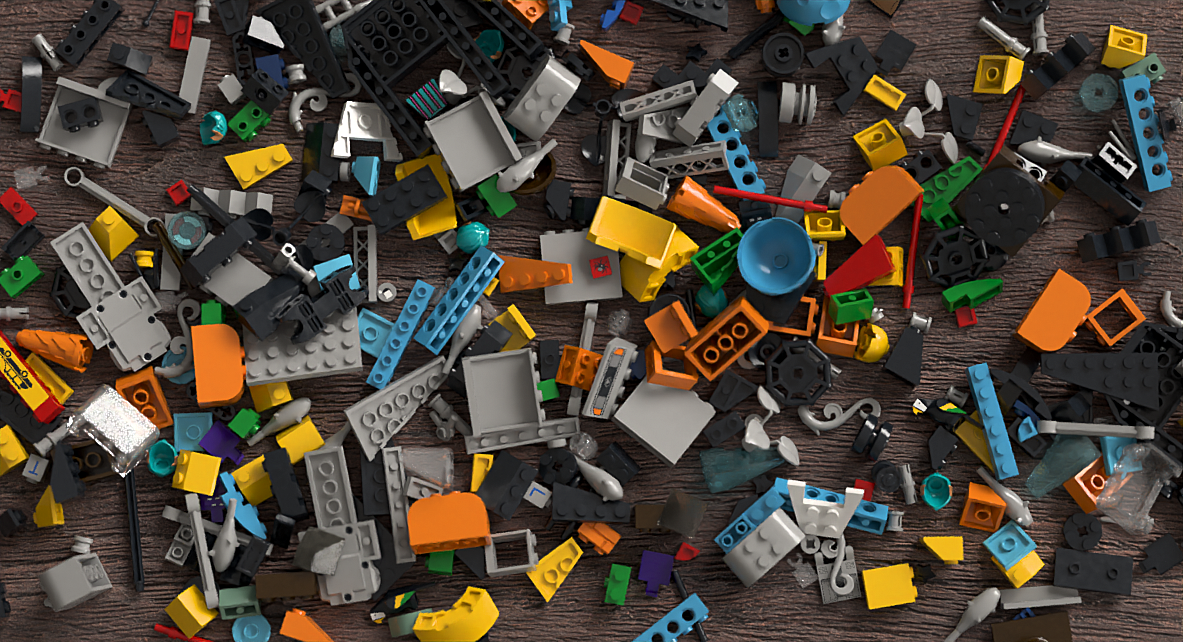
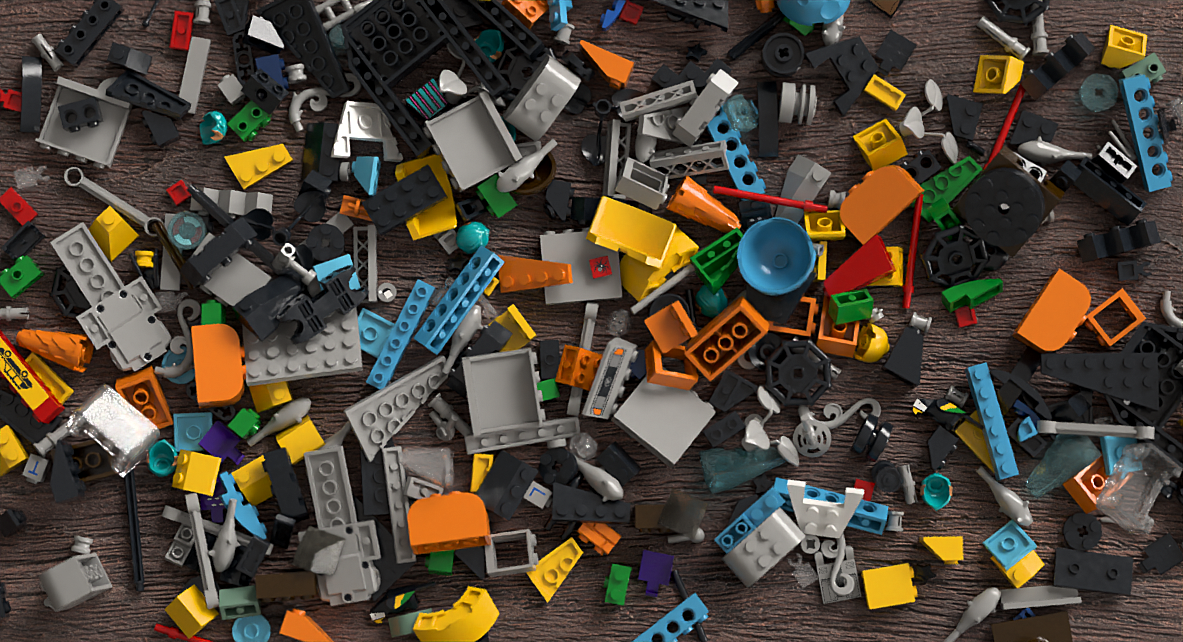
yellow slope [33,485,64,527] -> none
red tile [674,542,700,561] -> none
orange slope [959,482,1007,533] -> none
none -> light grey bar [630,264,695,315]
none -> light grey bar [668,528,705,543]
none -> light grey dish [793,414,831,457]

